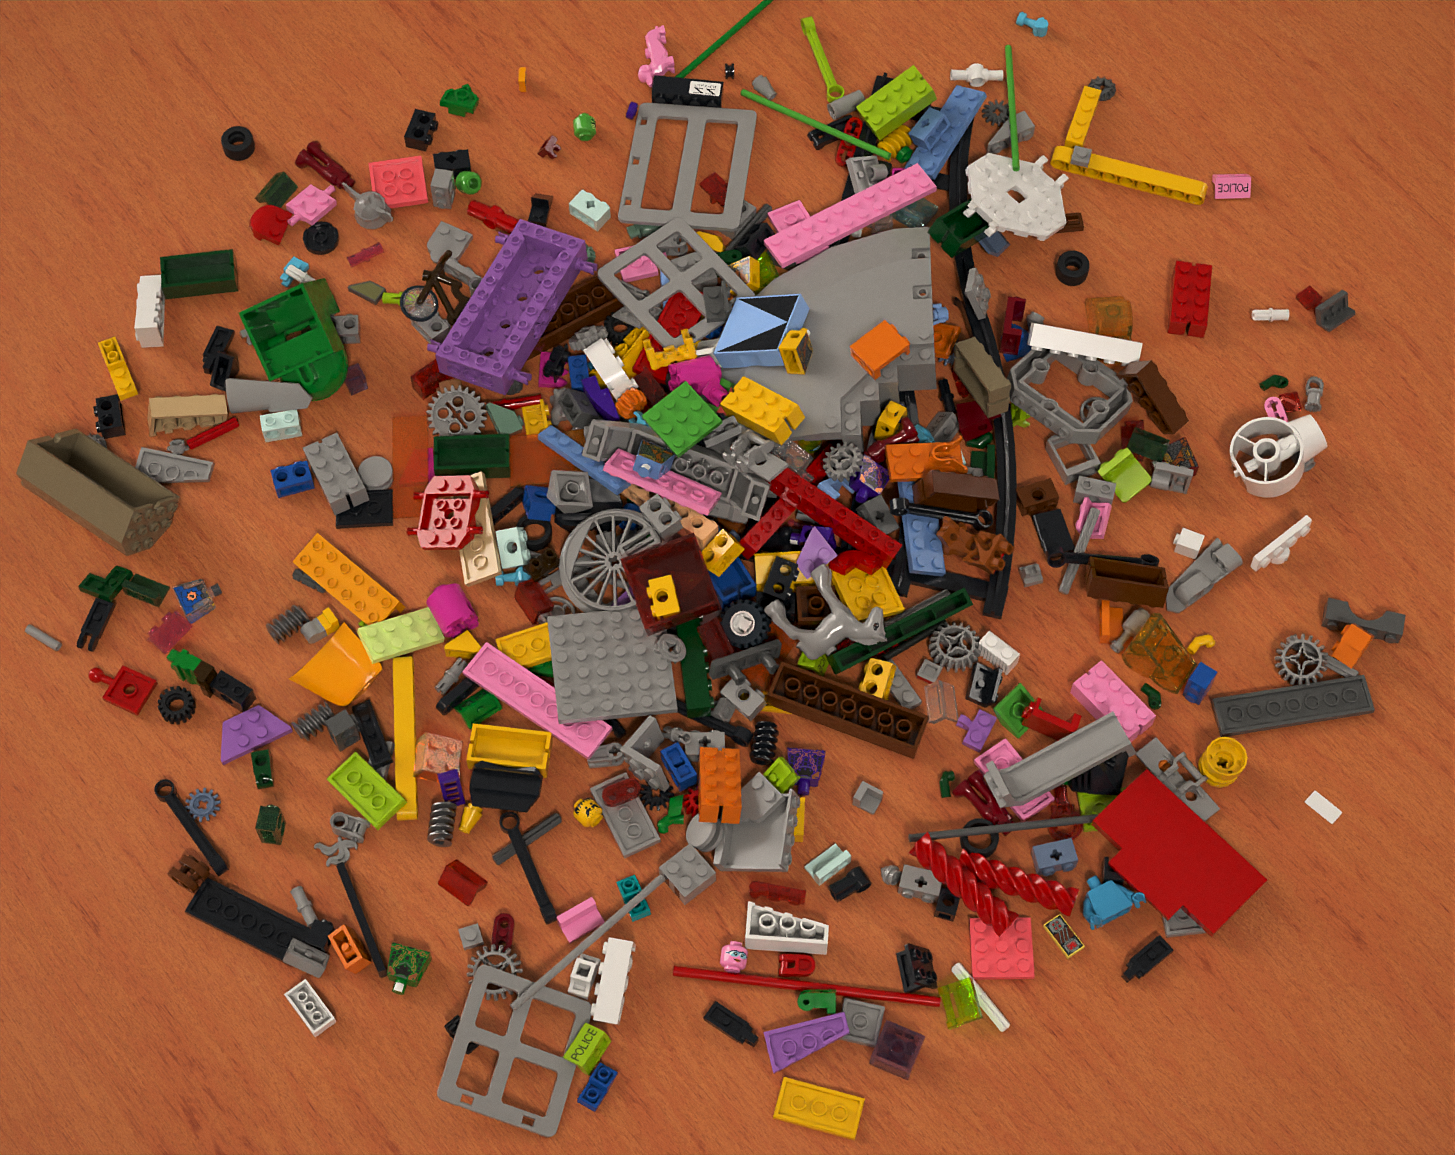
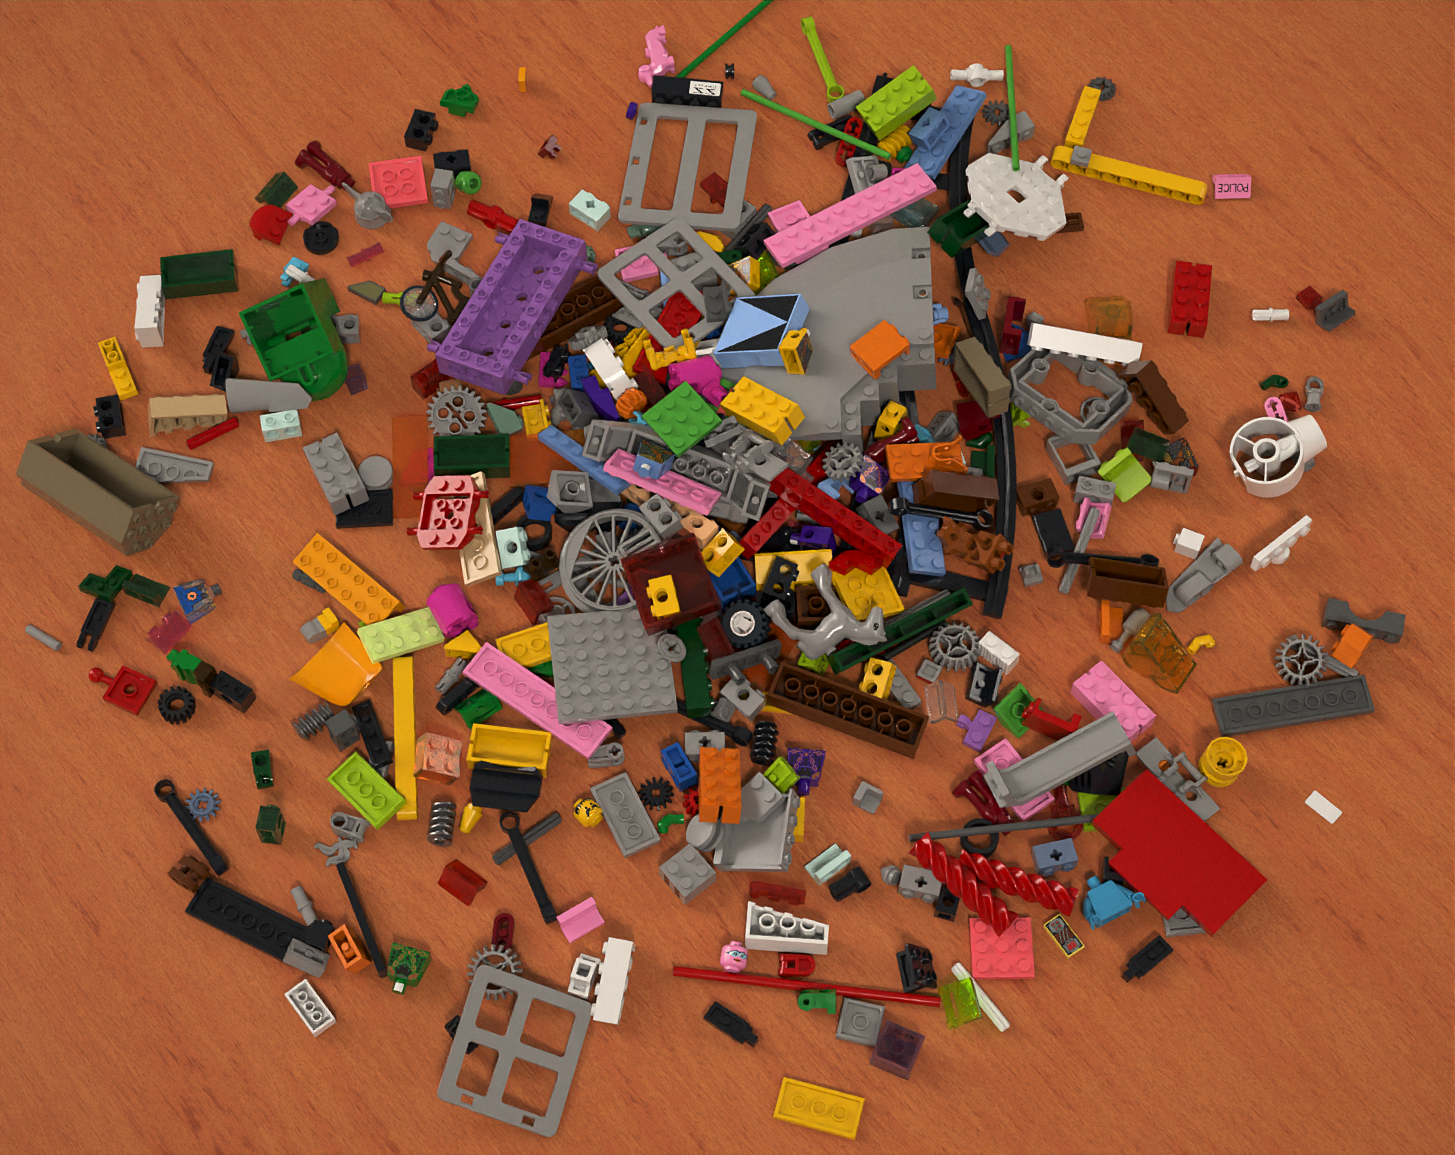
light grey plate [167,439,189,455] -> none
black tyre [221,126,255,161] -> none
medium lavender wing [221,705,293,765] -> none
flat silver piece [266,605,310,645] -> none
blue brick [270,461,315,498] -> none
dark purple slope [437,769,466,806] -> none
light grey plate [458,923,484,950] -> none
light grey piece [510,874,665,1011] -> none
lime panel [563,1022,611,1076] -> none
bright green head [573,113,596,141] -> none
blue slope [577,1063,618,1112] -> none
clear red plate [602,778,641,807] -> none
teal slope [616,875,651,922] -> none
light grey bracket [620,715,670,792] -> none
light grey pin [662,726,692,744] -> none
green sticker [668,794,683,818] -> none
medium lavender wing [764,1012,850,1074] -> none
medium lavender wing [796,526,838,579] -> none
black axle [938,379,957,414] -> none
dark green arm [939,770,955,798] -> none
medium azure leg [1016,11,1049,37] -> none
black tyre [1056,251,1090,286] -> none
dark green arm [1140,683,1162,710] -> none
blue brick [1182,662,1217,705] -> none

